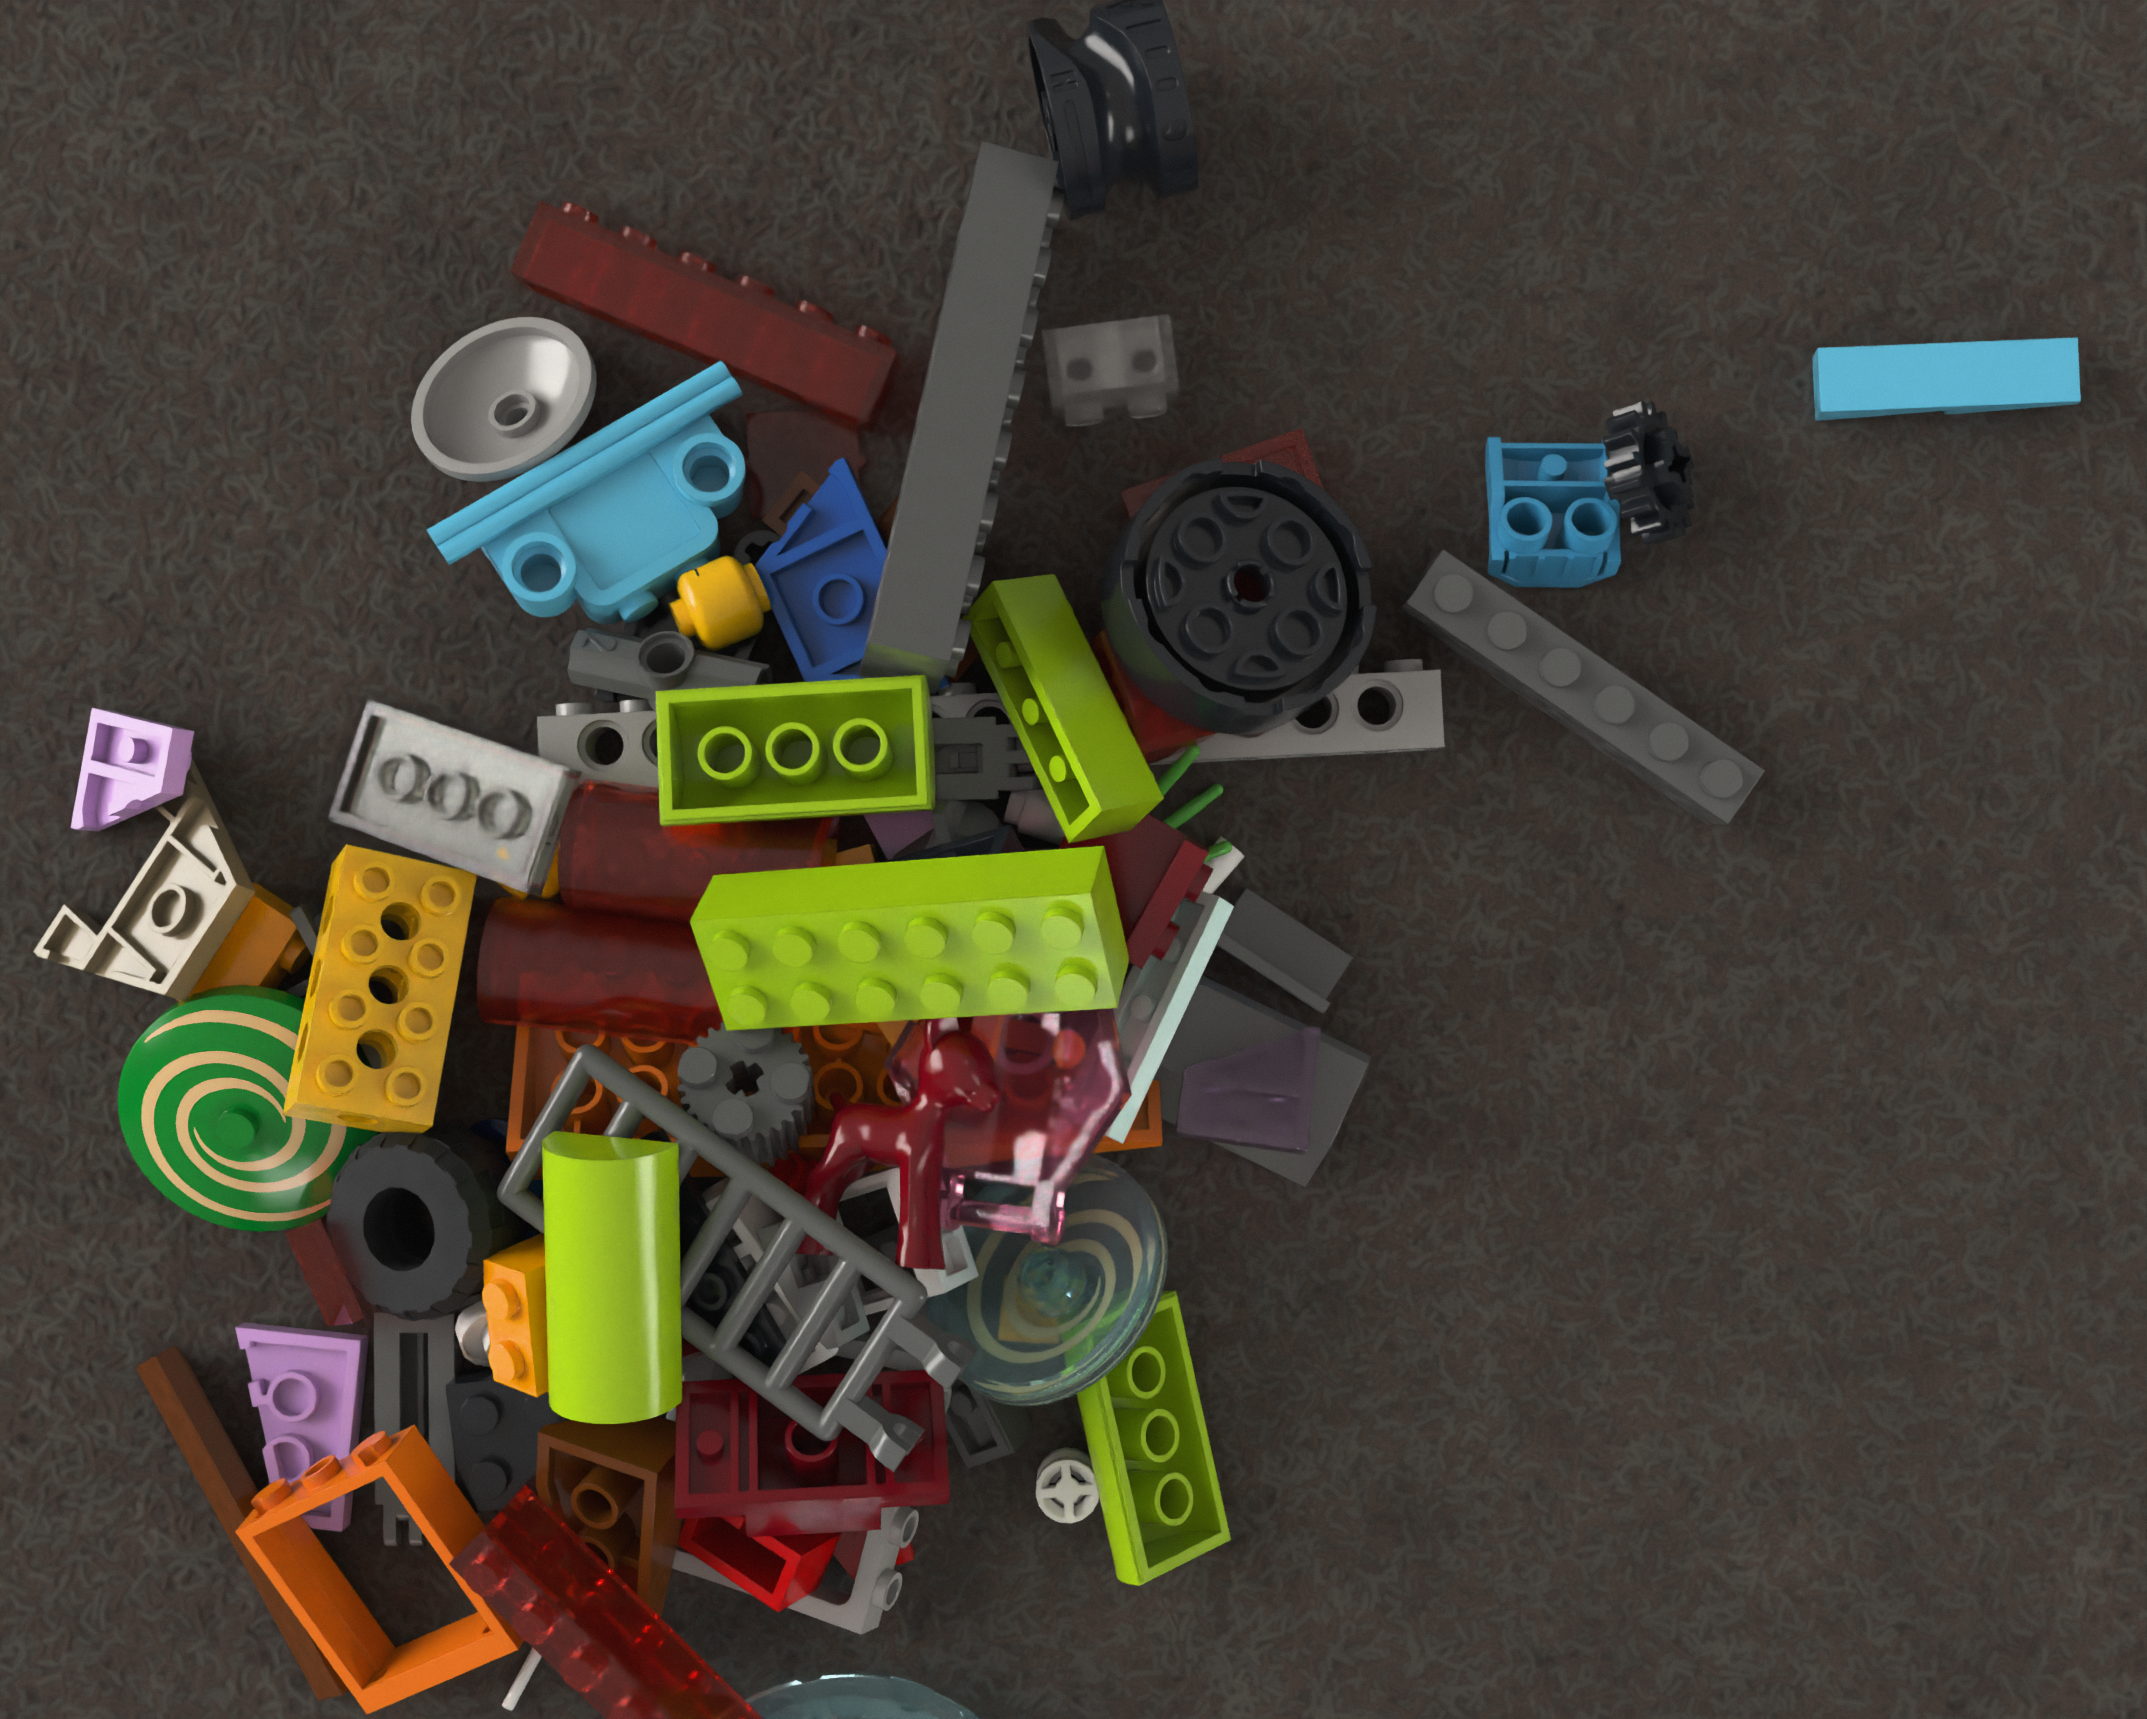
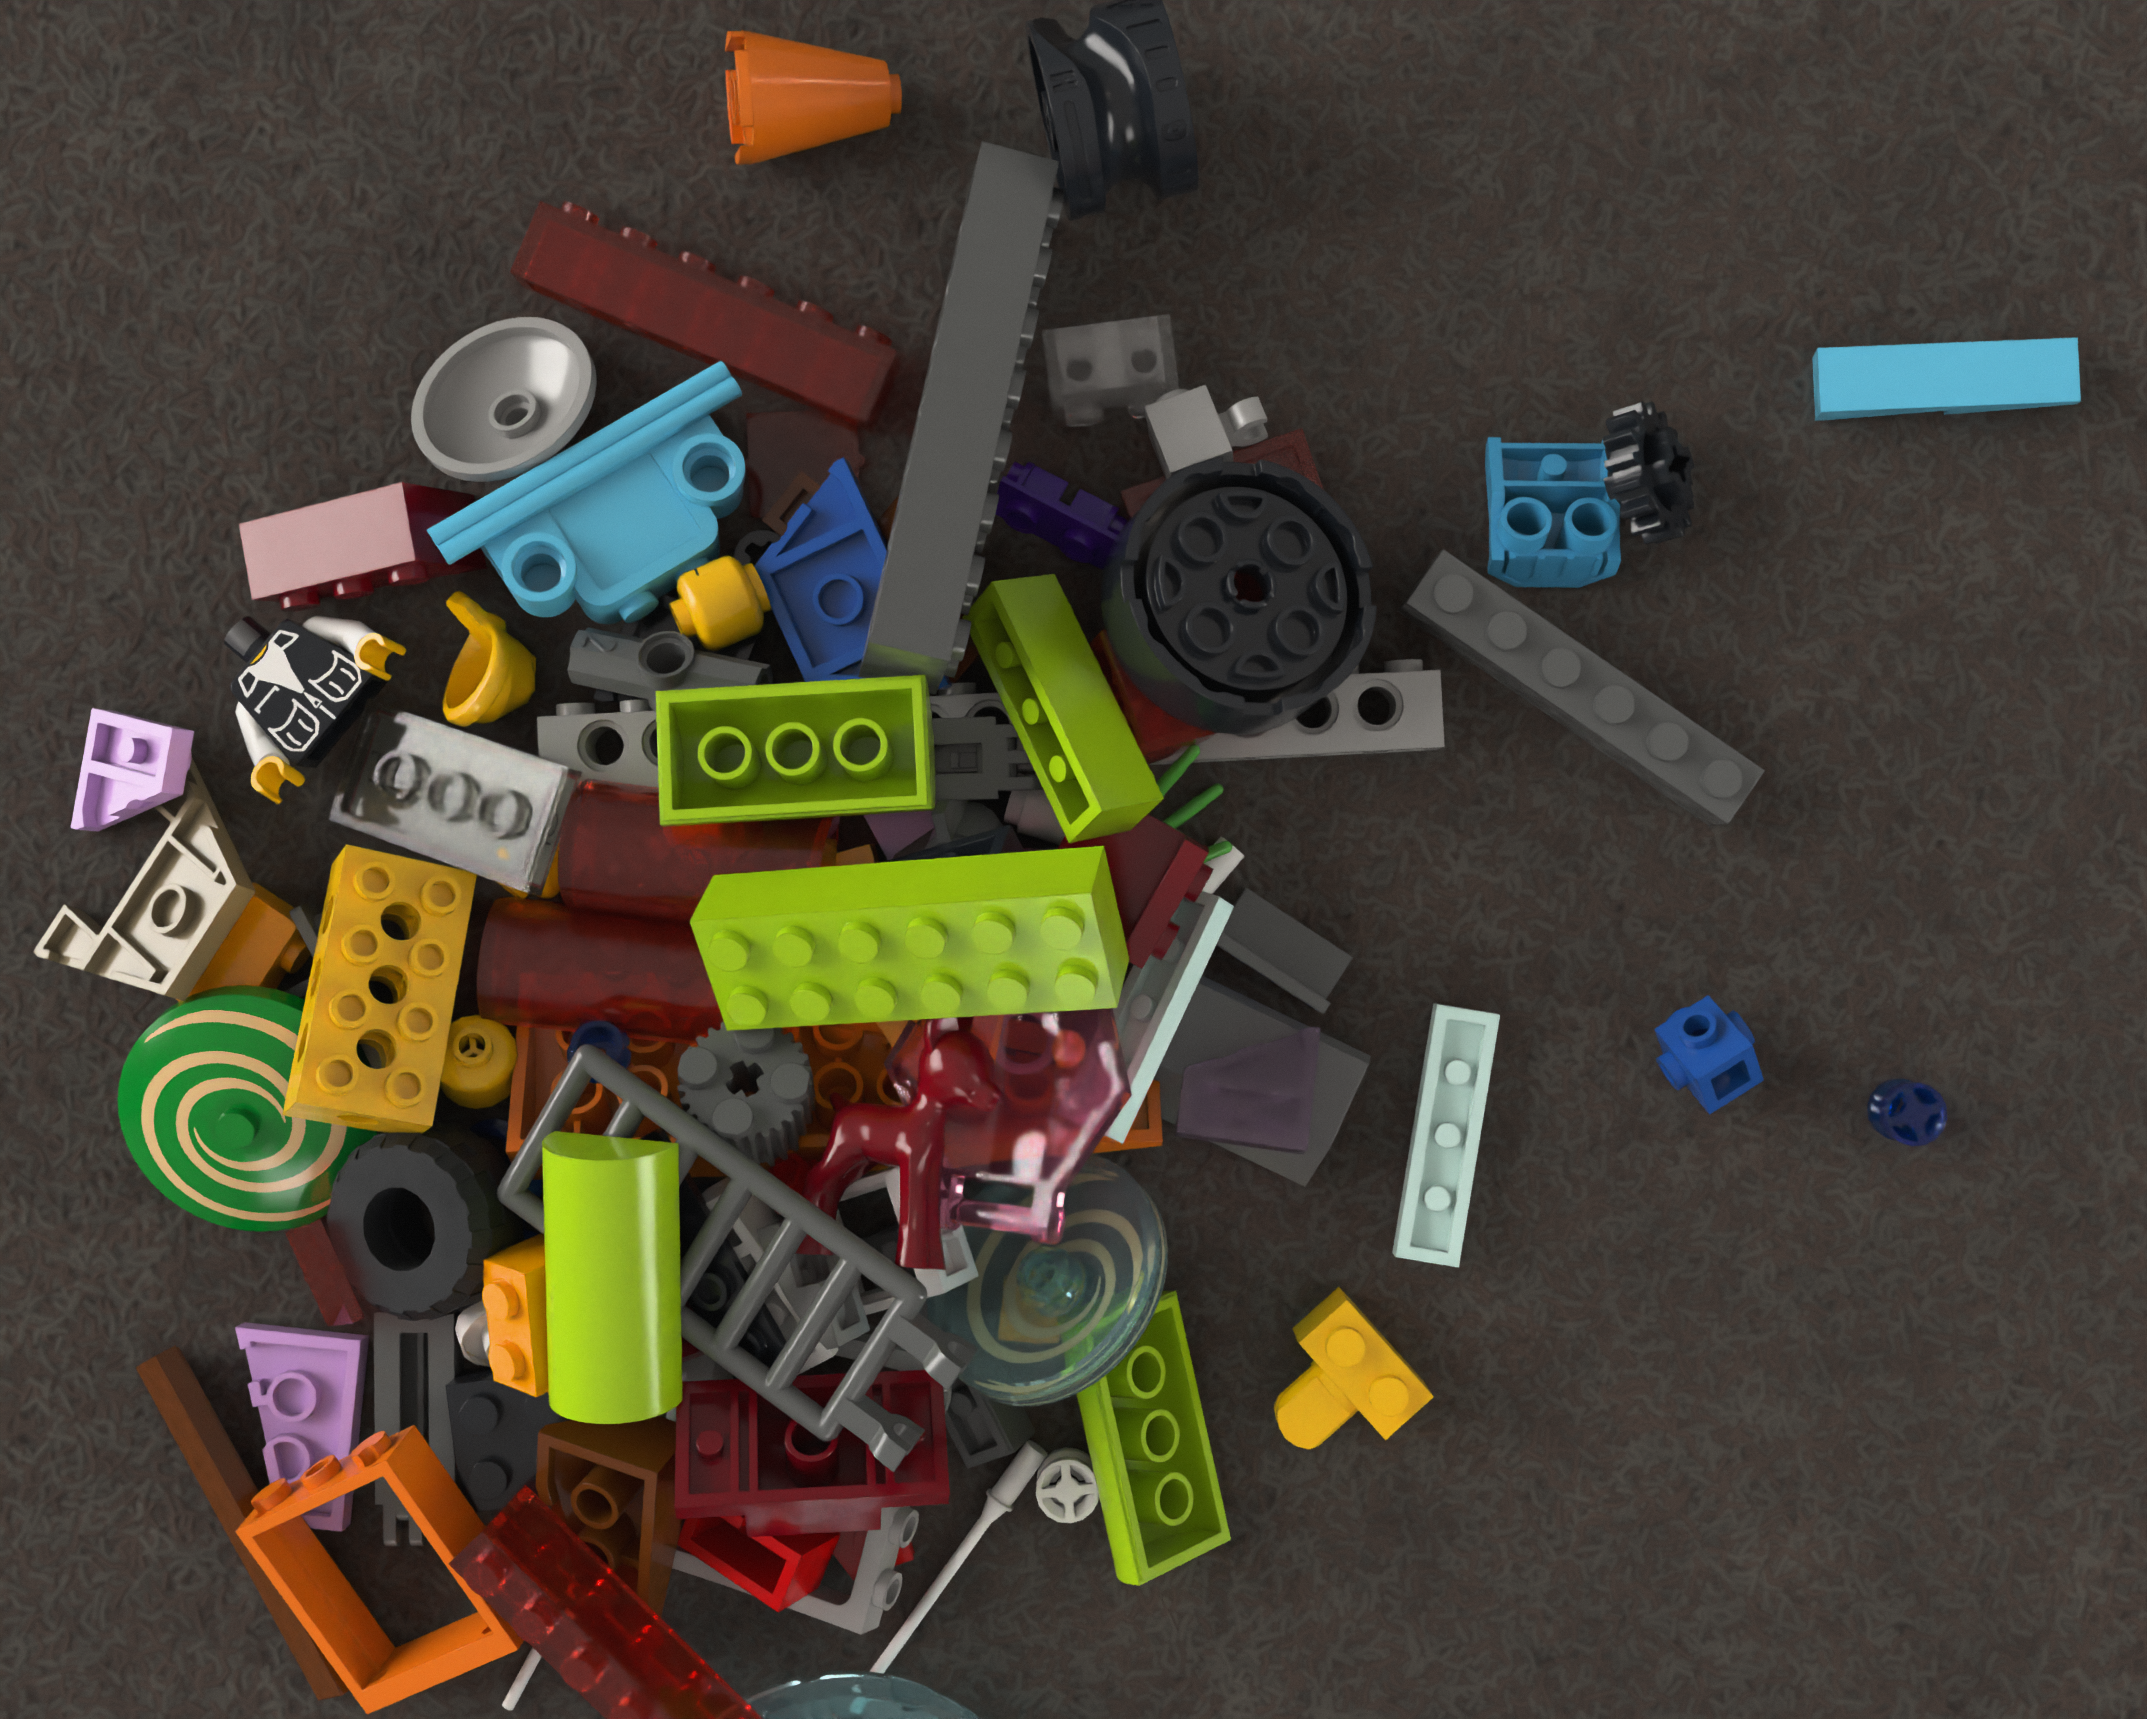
none -> torso [224,615,406,804]
none -> wedge [239,482,487,612]
none -> yellow head [440,1015,518,1109]
none -> yellow hat [443,591,536,727]
none -> clear blue plate [567,1021,632,1084]
none -> orange cone [725,30,902,165]
none -> white piece [850,1440,1048,1707]
none -> dark purple hinge [995,461,1128,570]
none -> light grey brick [1144,385,1268,480]
none -> yellow brick [1274,1287,1434,1449]
none -> light aqua plate [1392,1003,1500,1267]
none -> blue brick [1654,995,1764,1115]
none -> clear blue wheel [1867,1078,1948,1147]

